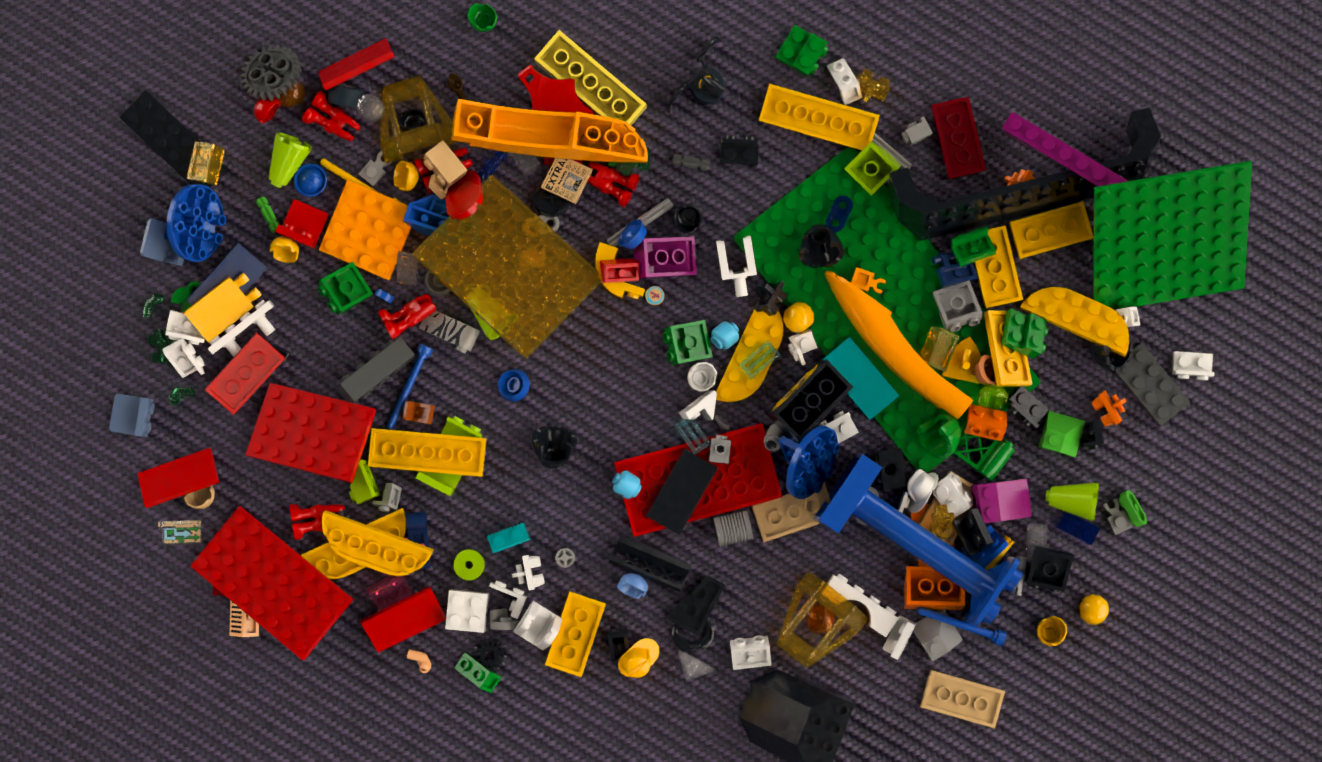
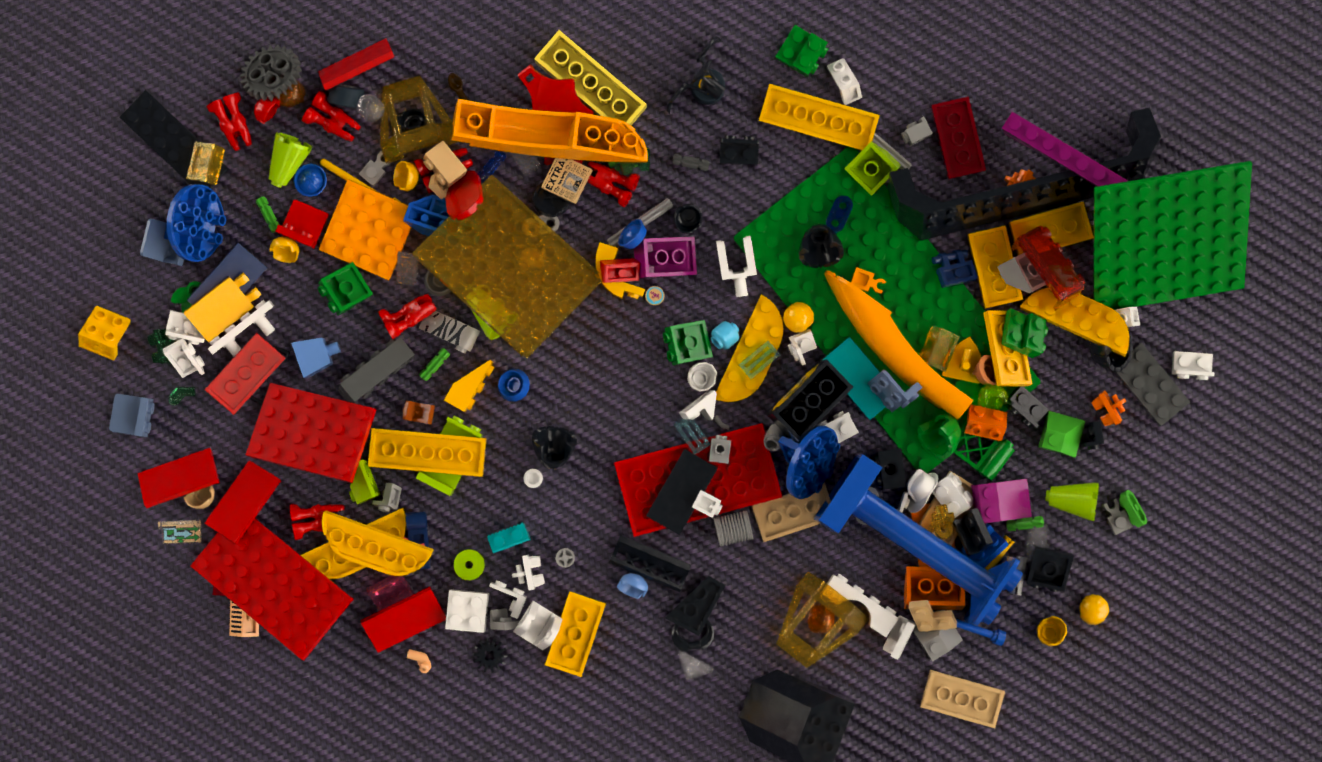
clear green arm [142,293,164,318] -> none
blue tile [374,289,394,304] -> none
blue piece [386,343,433,430] -> none
green bracket [455,653,502,693] -> none
green hair [467,3,498,32] -> none
black slope [607,629,630,661] -> none
medium azure head [612,470,642,499] -> none
yellow piece [618,638,659,678] -> none
white bracket [730,635,771,670] -> none
black hips [754,280,787,316] -> none
clear yellow hips [857,69,890,103] -> none
light grey plate [933,280,982,332] -> none
green bracket [951,226,996,267] -> none
clear blue plate [1056,511,1100,545] -> none
none -> yellow bracket [78,306,131,361]
none -> red tile [204,460,281,544]
none -> red piece [206,92,252,151]
none -> medium blue torso [292,338,341,378]
none -> bright green axle [419,348,450,381]
none -> yellow slope [444,360,494,412]
none -> white tile [524,469,543,488]
none -> white bracket [692,490,722,518]
none -> sand blue bracket [868,370,923,412]
none -> tan plate [909,600,957,632]
none -> light grey slope [997,248,1051,293]
none -> bright green axle [1006,516,1044,531]
none -> clear red windscreen [1011,225,1086,311]

